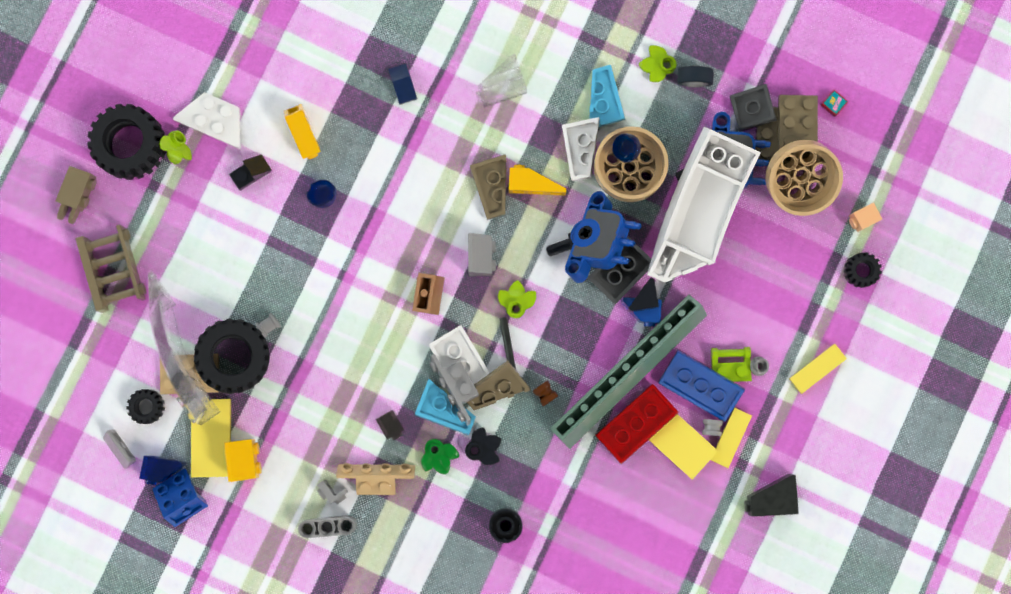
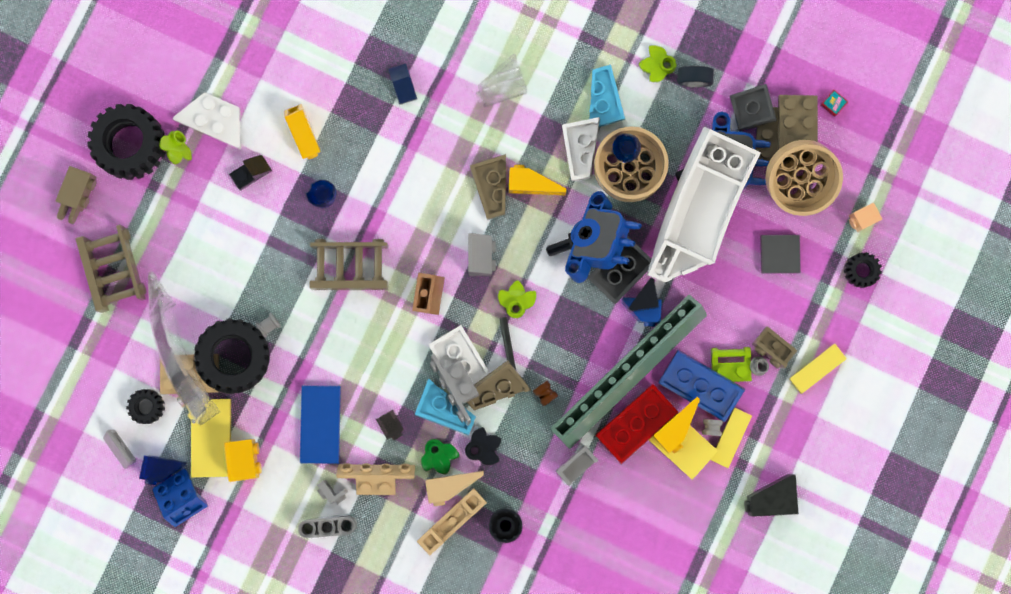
none -> blue tile [300,386,341,464]
none -> dark tan fence [309,239,389,290]
none -> tan slope [417,488,487,556]
none -> tan slope [425,471,484,506]
none -> light grey panel [556,445,598,486]
none -> yellow slope [653,397,700,454]
none -> dark tan bracket [752,326,798,369]
none -> dark grey tile [760,235,801,274]

